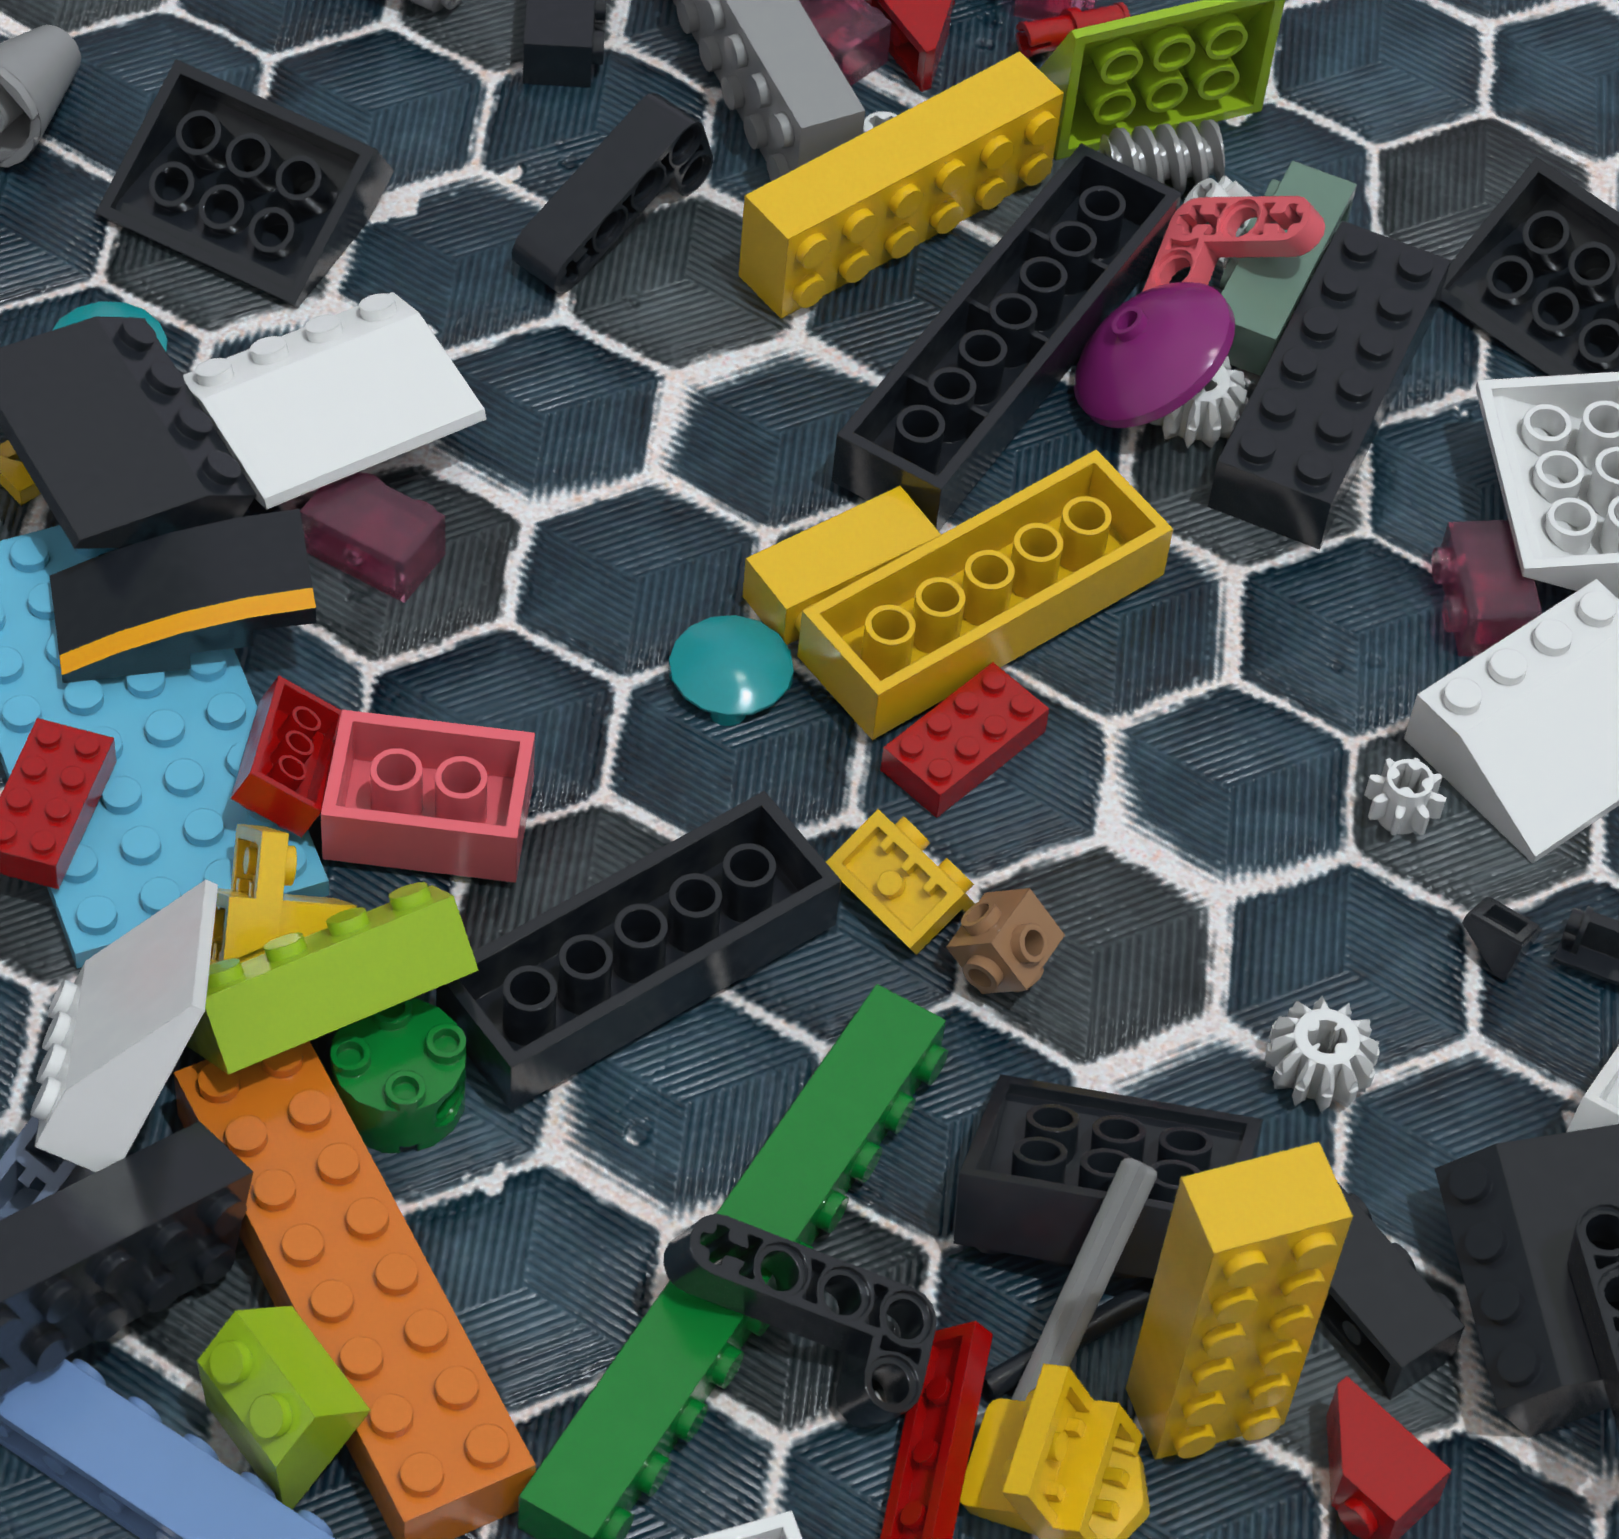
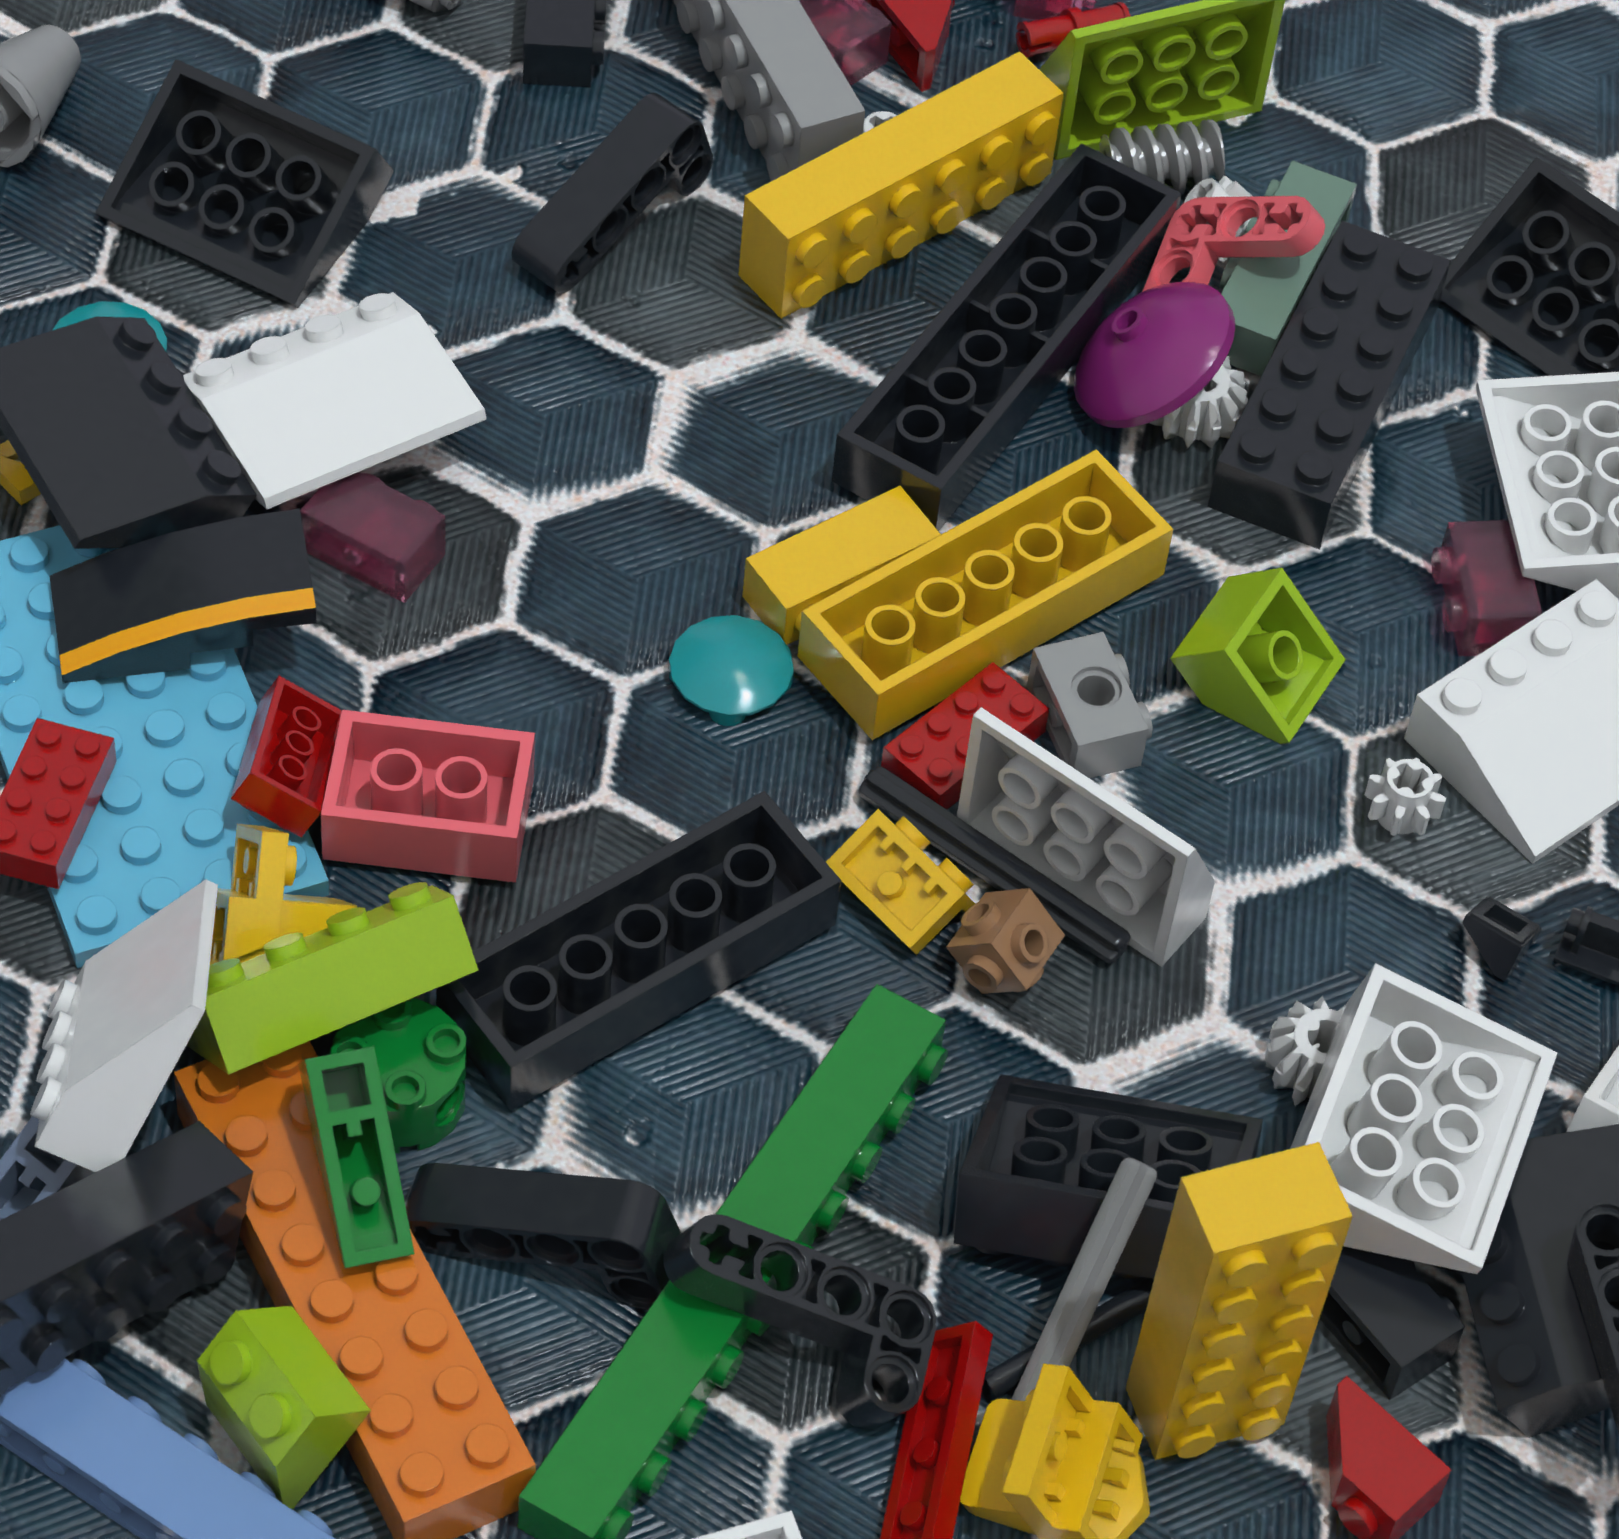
none -> green slope [299,1046,415,1268]
none -> black beam [405,1163,681,1310]
none -> black axle [859,767,1131,963]
none -> white slope [957,707,1215,967]
none -> light grey brick [1027,632,1153,778]
none -> lime slope [1170,567,1346,744]
none -> white slope [1290,963,1557,1274]

